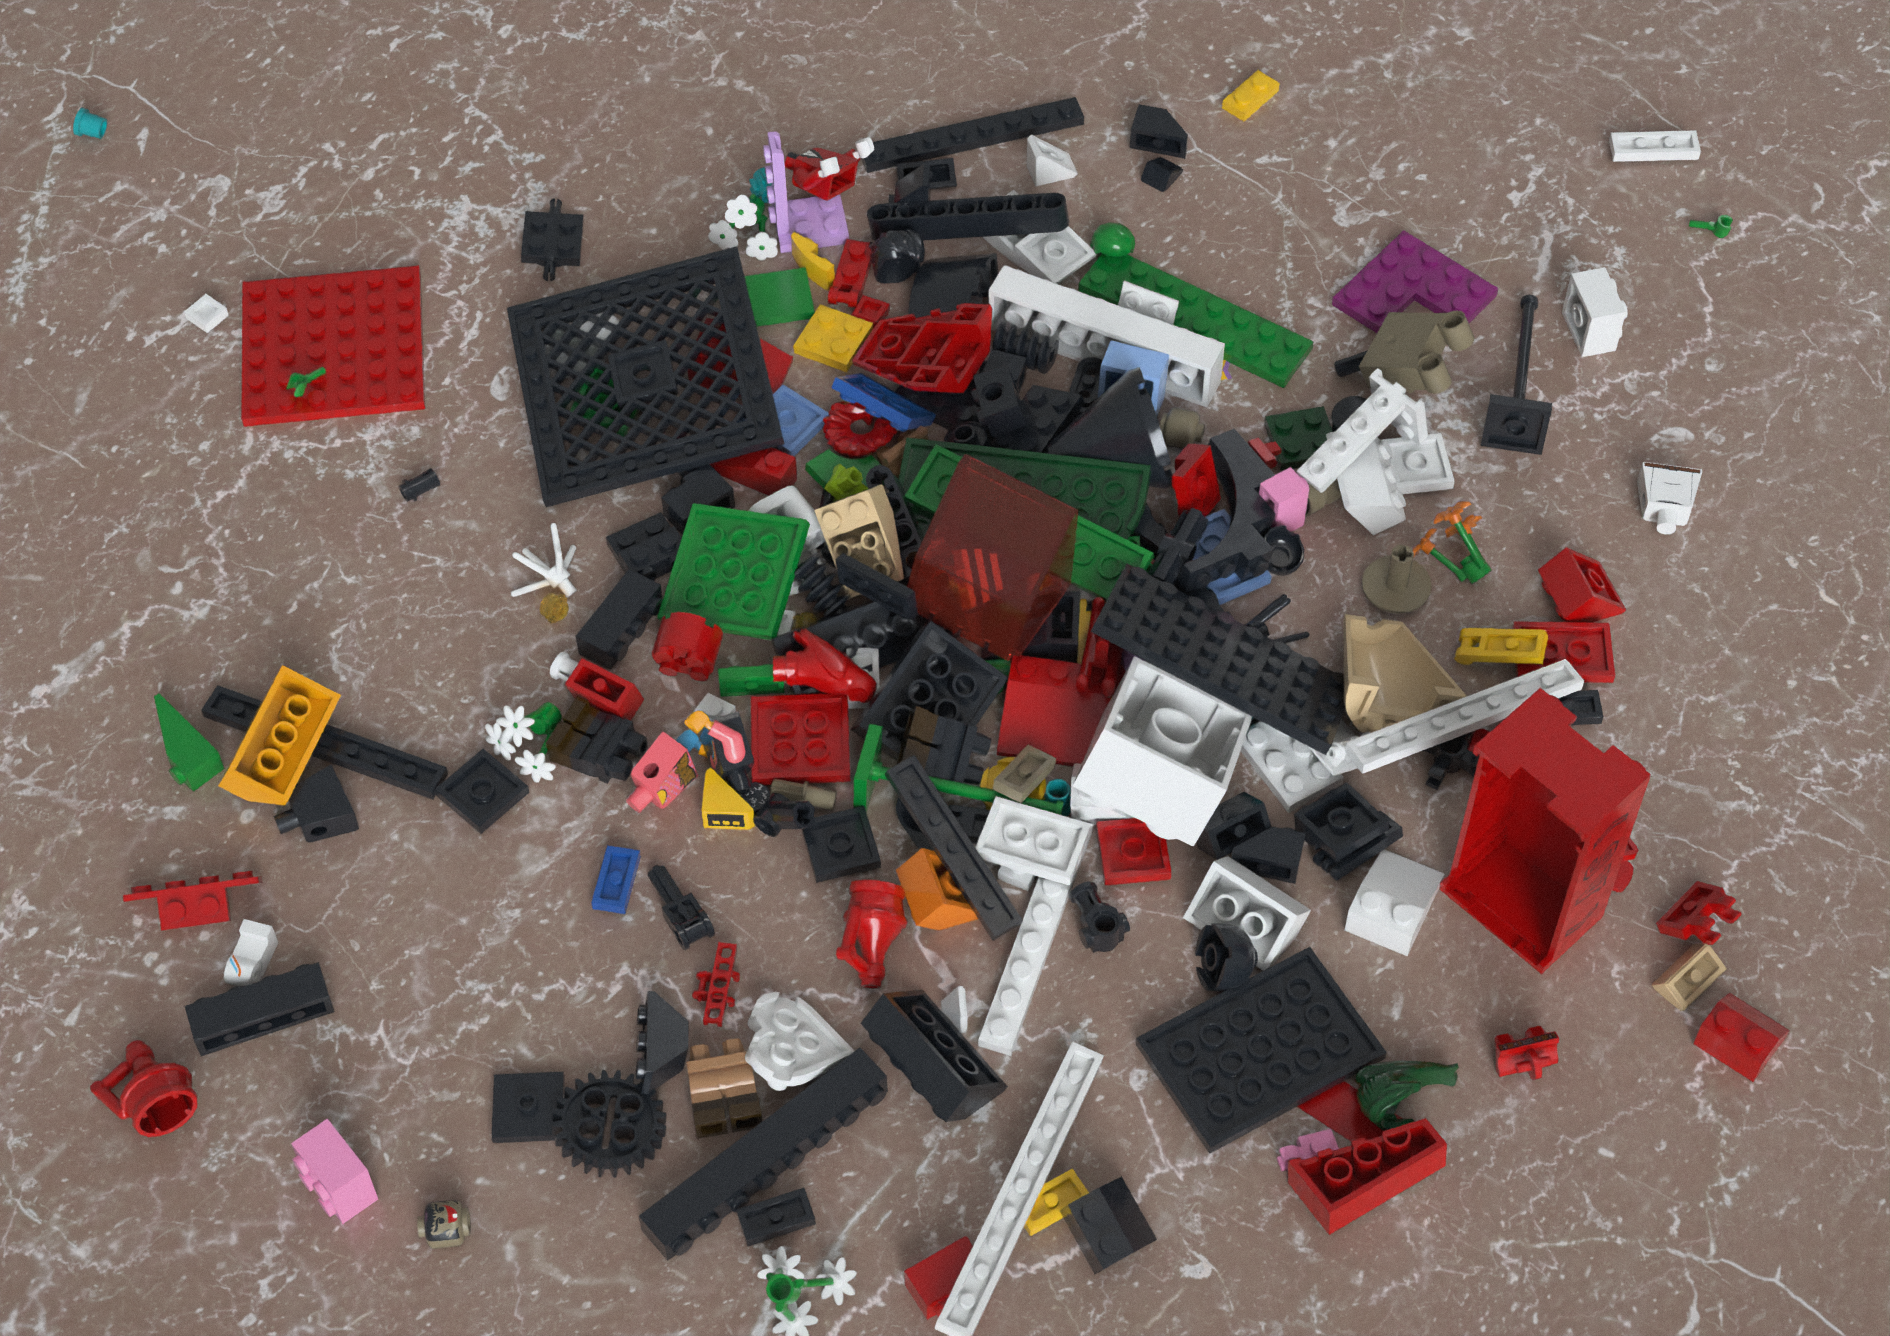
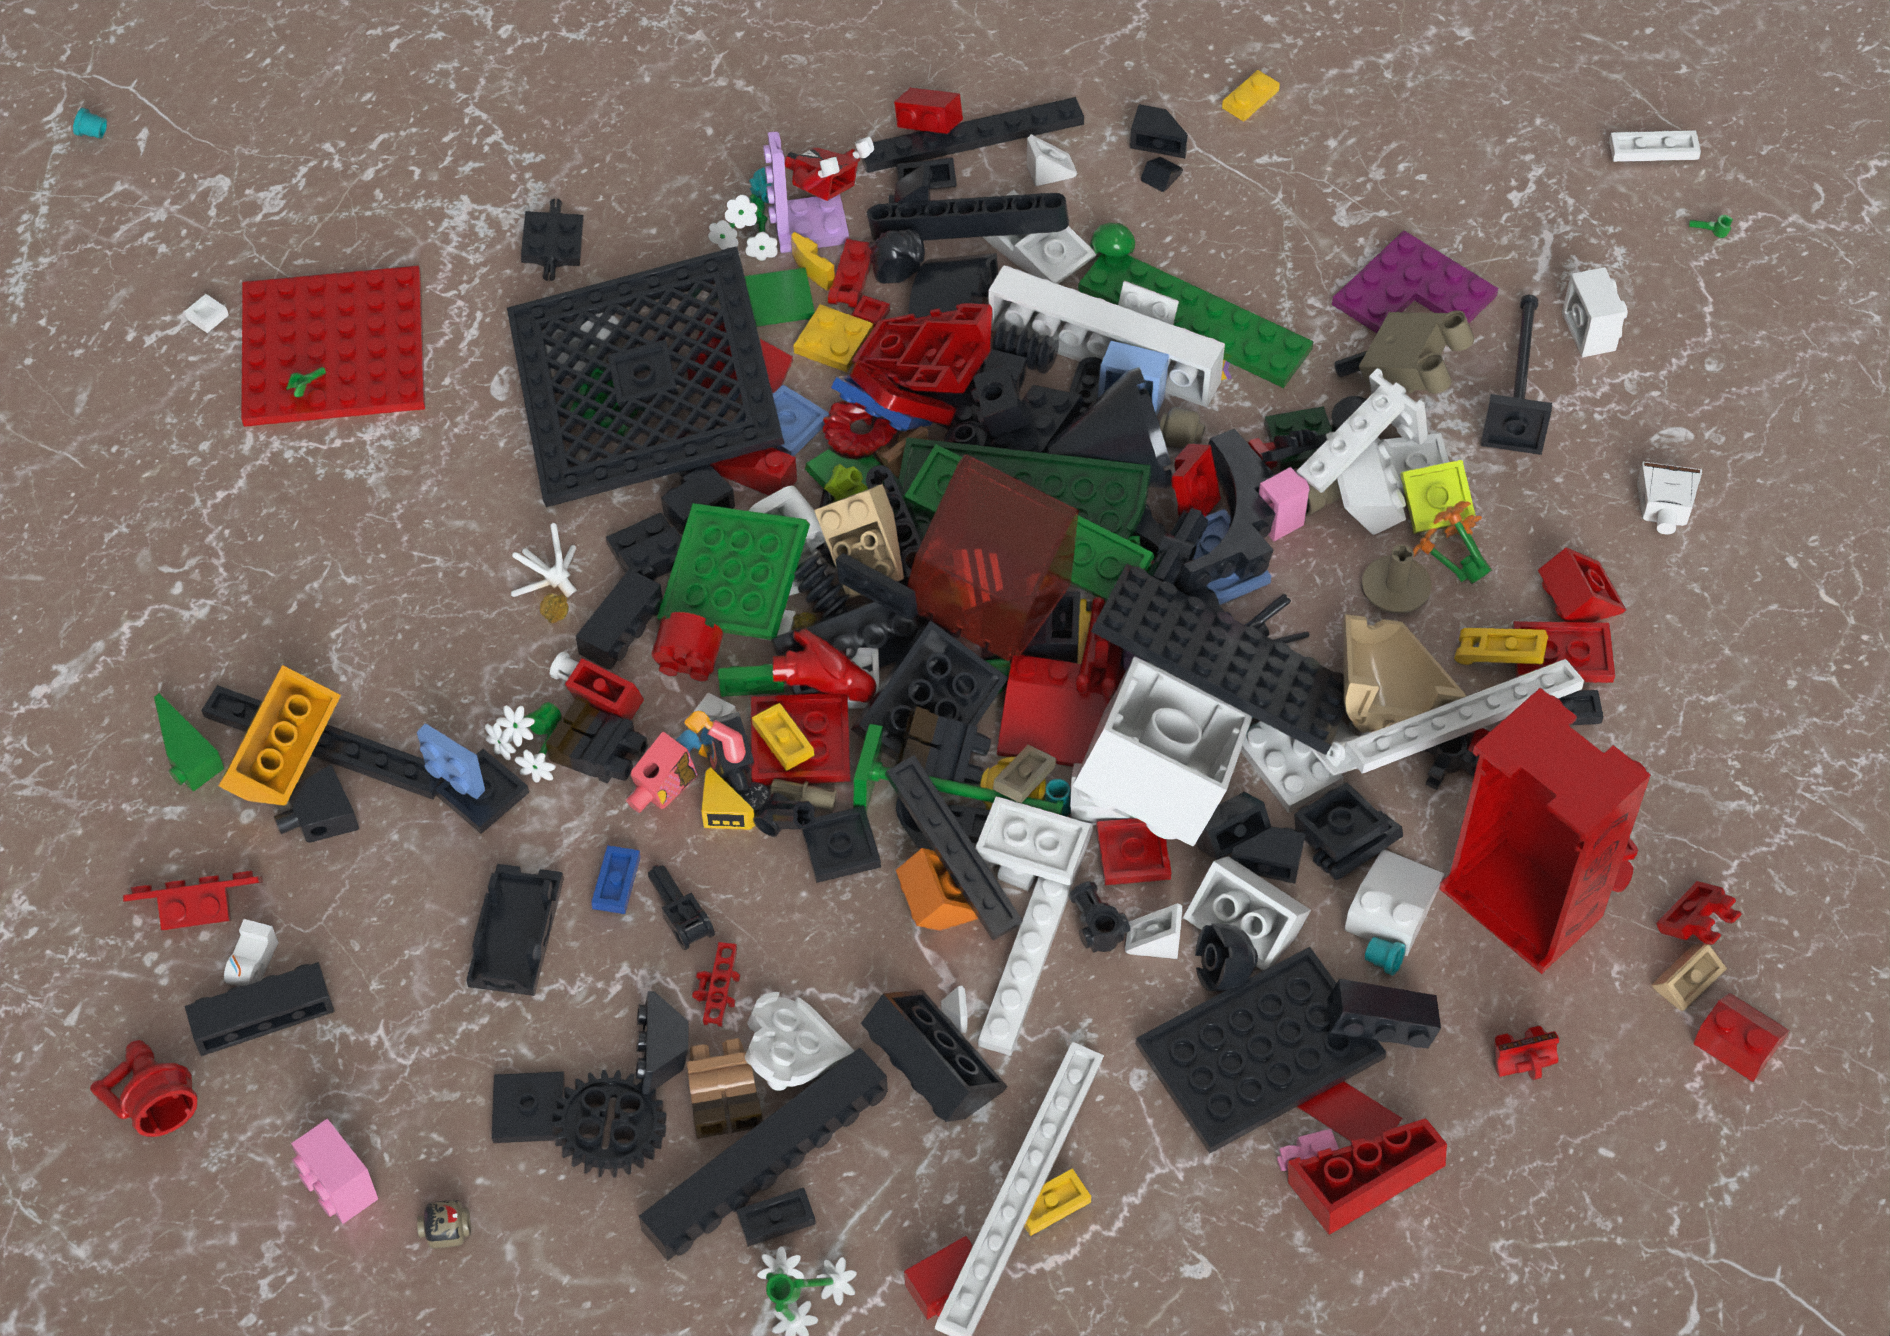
black pin [398,468,440,502] -> none
red piece [836,879,908,989] -> none
black slope [1060,1176,1157,1274] -> none
black hair [1263,525,1305,576] -> none
dark green hair [1355,1061,1459,1131] -> none
none -> medium blue plate [417,723,485,799]
none -> black piece [466,864,564,996]
none -> yellow plate [752,703,814,771]
none -> red beam [850,361,956,425]
none -> red brick [894,87,963,134]
none -> white slope [1125,903,1182,959]
none -> black piece [1261,429,1327,462]
none -> black brick [1327,978,1441,1049]
none -> teal piece [1365,937,1406,976]
none -> neon yellow plate [1400,460,1476,534]

